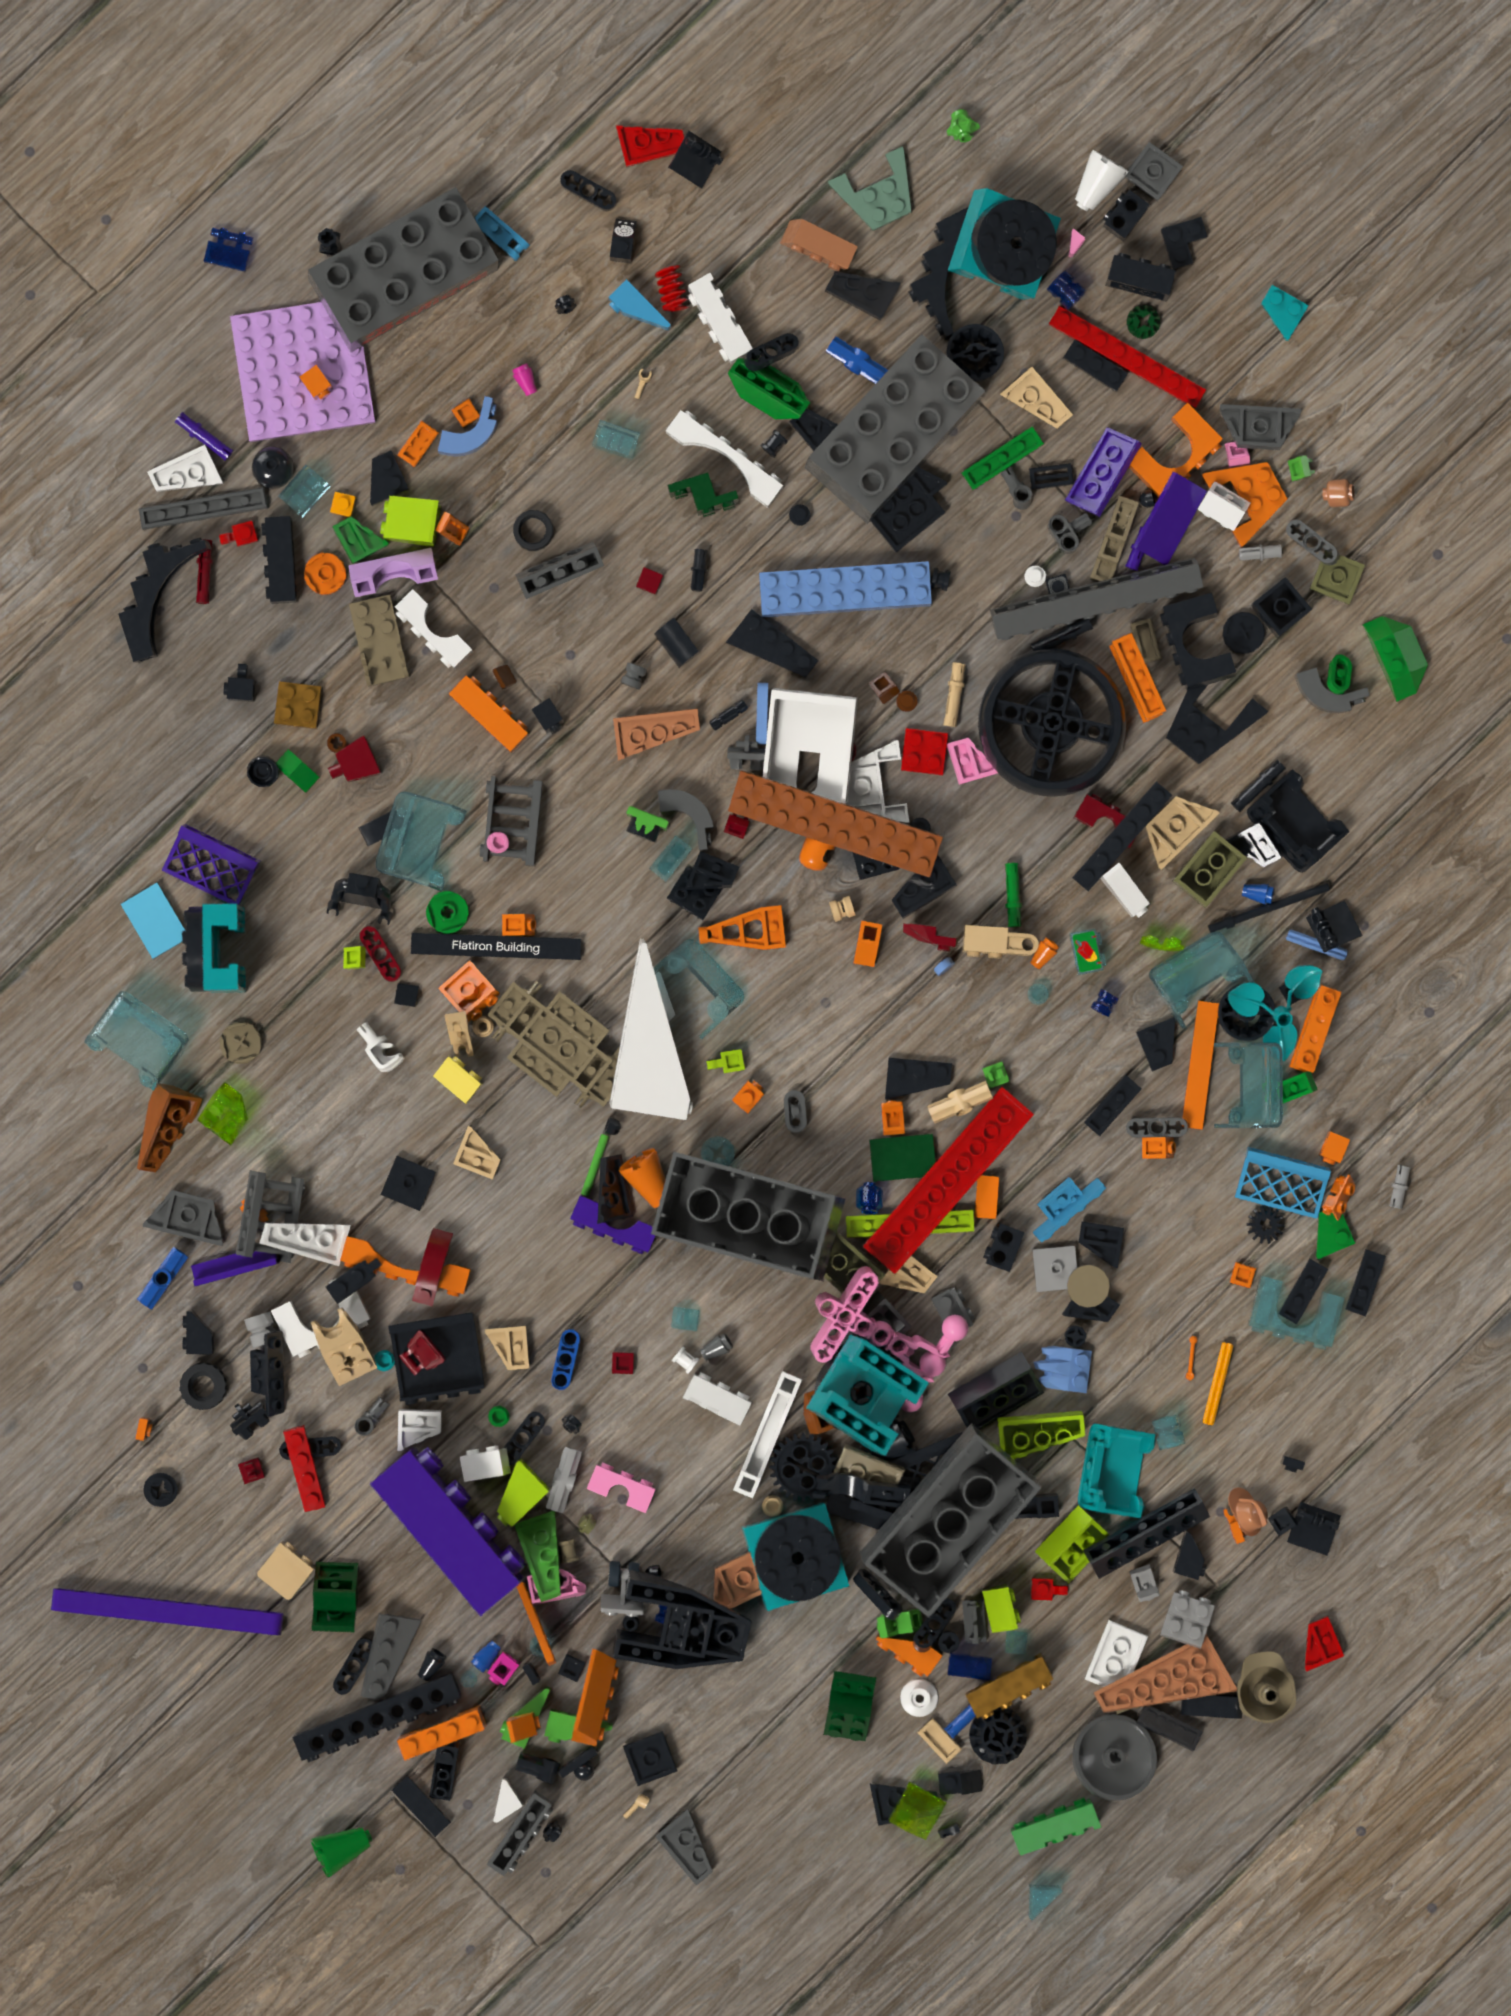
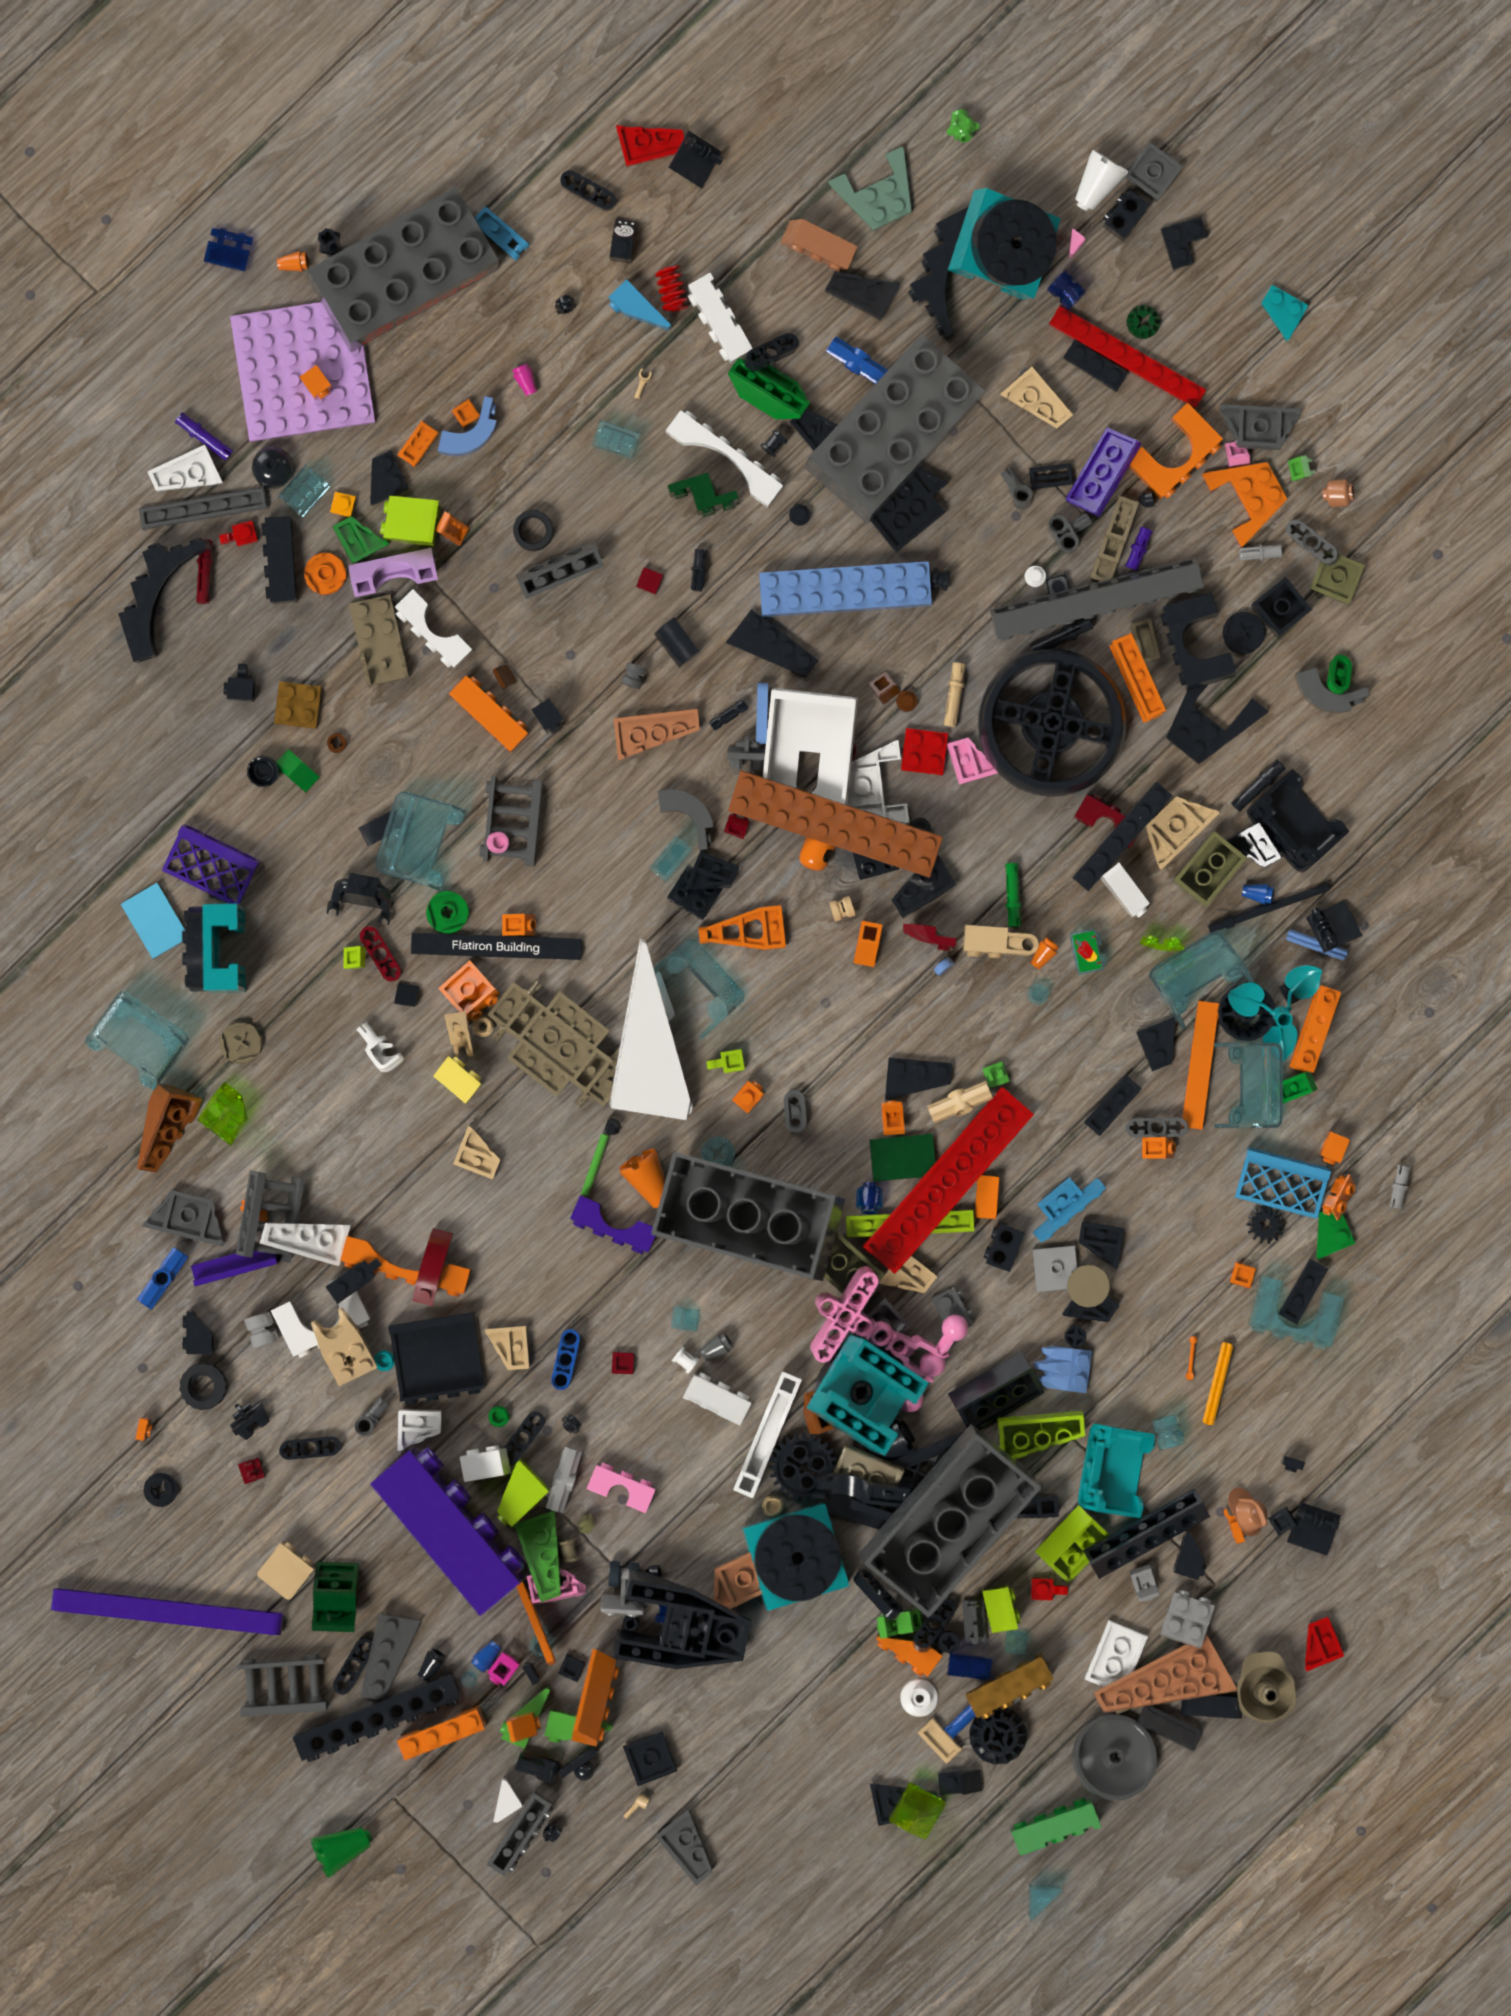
black bracket [250,1330,285,1417] -> none
red plate [283,1425,326,1512] -> none
dark red torso [328,736,382,783] -> none
black plate [380,1156,436,1211] -> none
black tile [392,1775,451,1837] -> none
dark red piece [399,1329,446,1376] -> none
black slope [429,1739,461,1801] -> none
black wing [597,1154,634,1224] -> none
bright green piece [626,806,669,843] -> none
dark green bracket [823,1671,877,1741] -> none
black tile [937,1822,960,1839] -> none
black gear [946,324,1004,383] -> none
green plate [961,426,1044,491] -> none
clear blue wheel [1091,989,1119,1018] -> none
black brick [1105,253,1176,302] -> none
dark purple tile [1133,472,1207,565] -> none
white brick [1198,481,1250,531] -> none
black plate [1345,1249,1386,1317] -> none
green wedge [1363,616,1428,702] -> none
none -> dark grey fence [237,1654,328,1717]
none -> orange cone [277,251,309,272]

